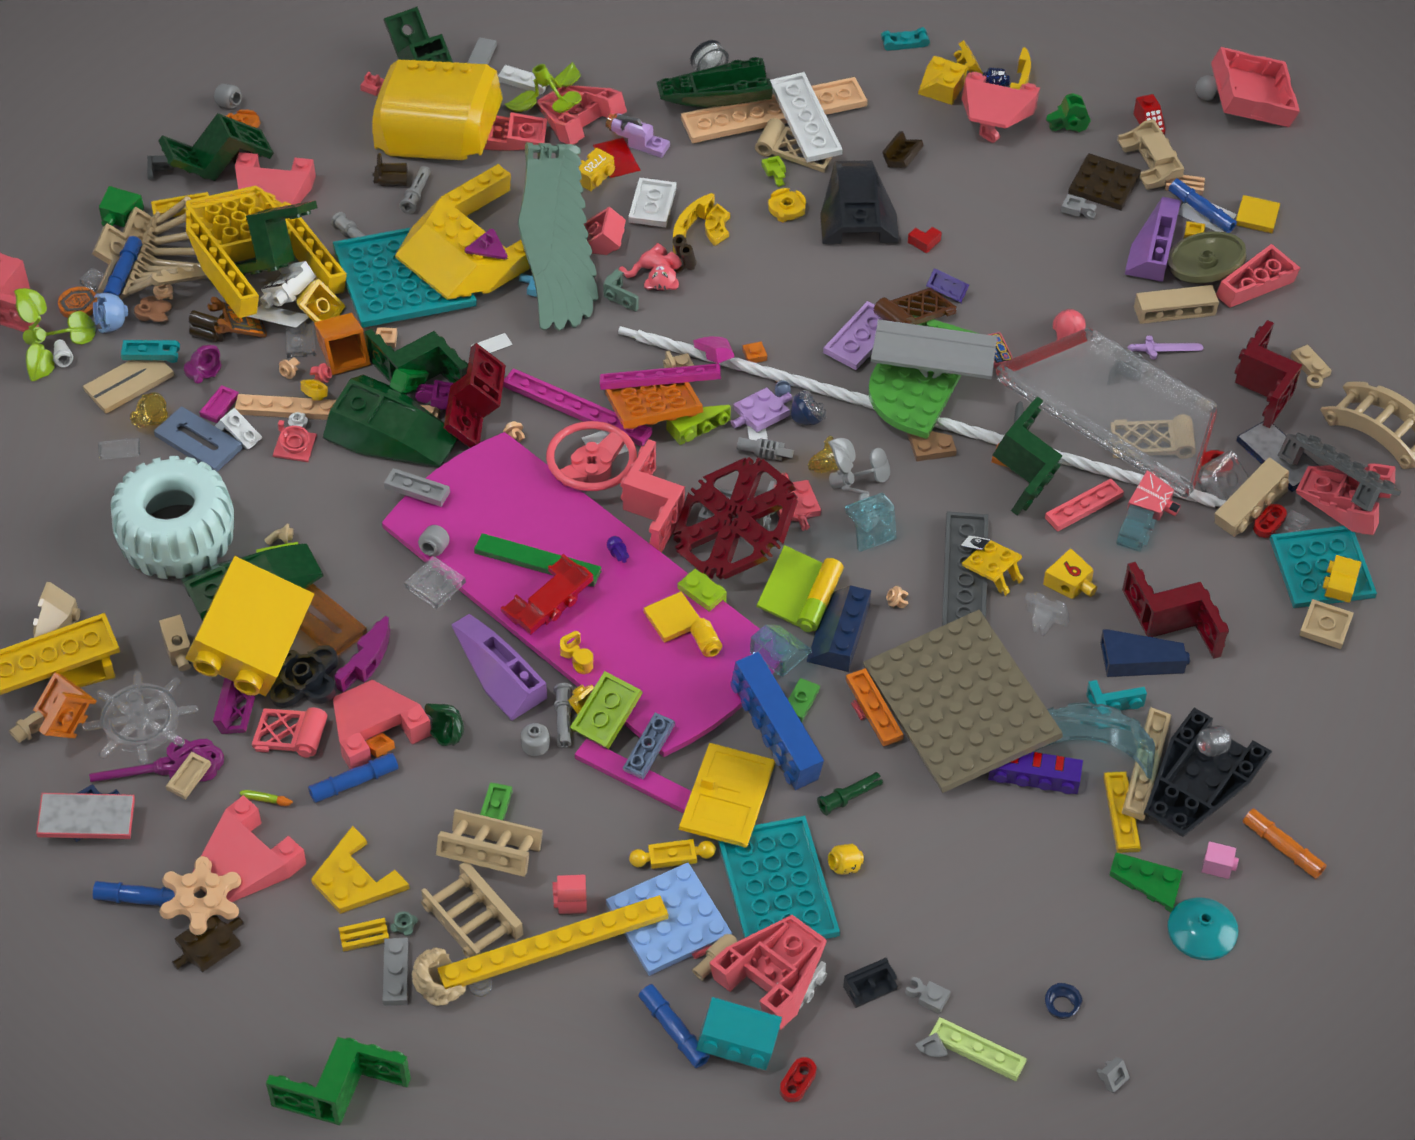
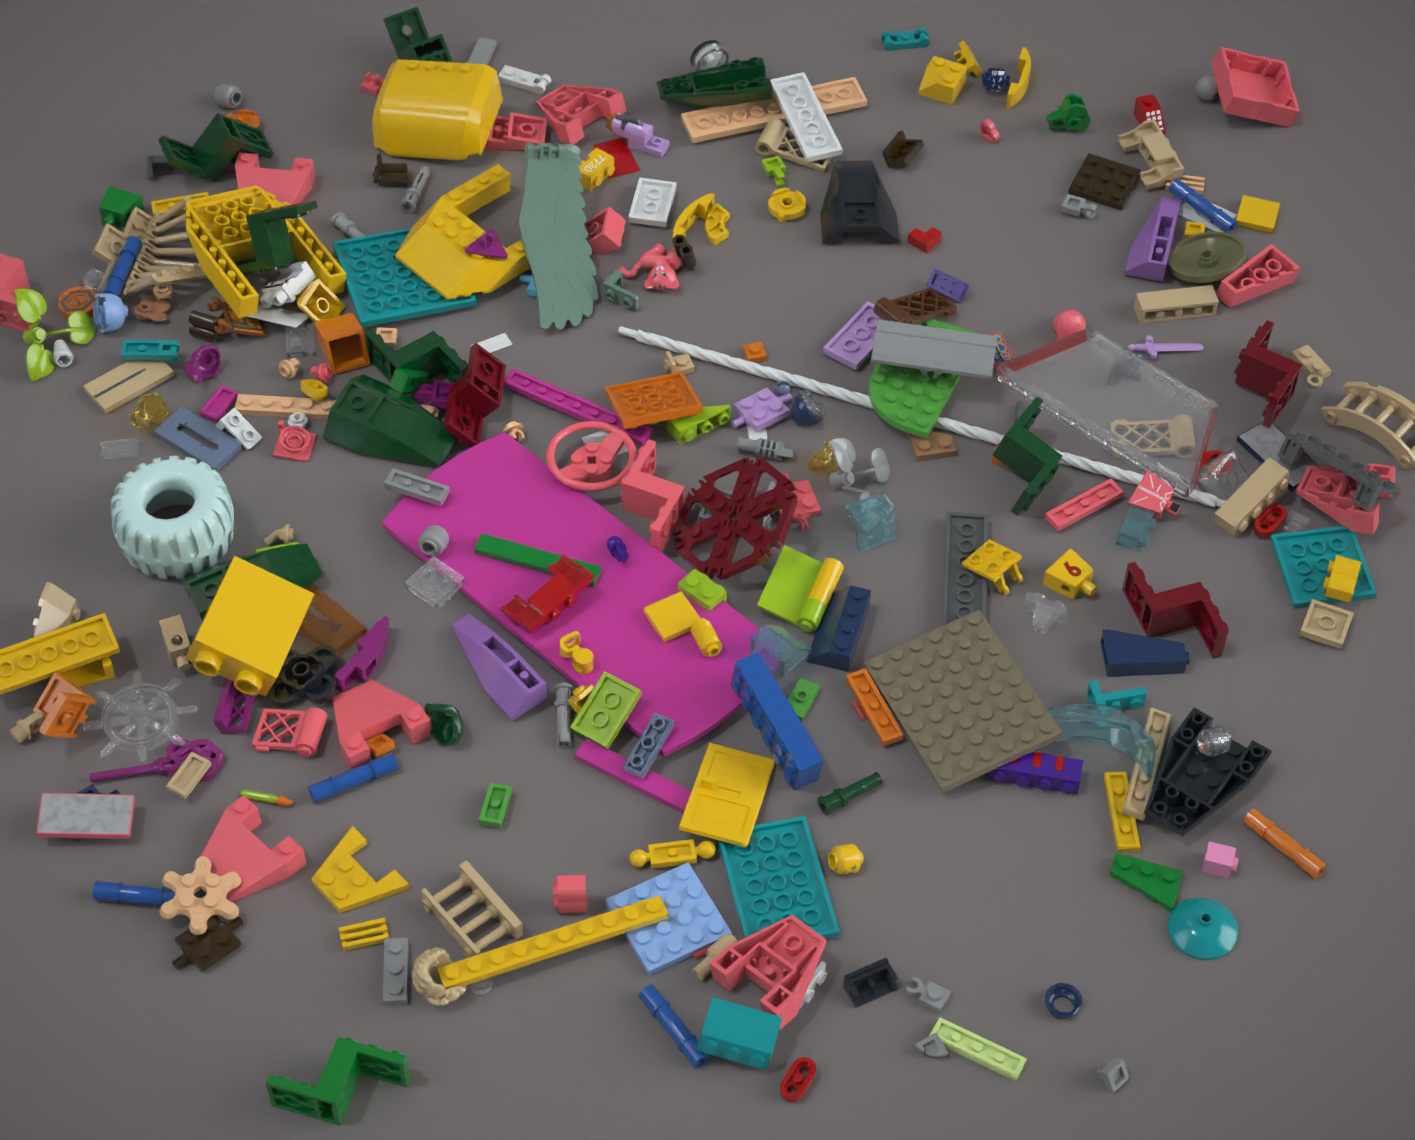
sand green plate [390,912,418,936] -> none
tan fence [436,809,543,877] -> none
lime plant [504,62,582,113] -> none
light grey head [521,723,550,756] -> none
dark pink tile [600,364,721,390] -> none
dark pink slope [693,336,734,364] -> none
light nougat plate [886,586,908,608] -> none
sticker [961,536,990,550] -> none
coral wedge [962,72,1040,129] -> none

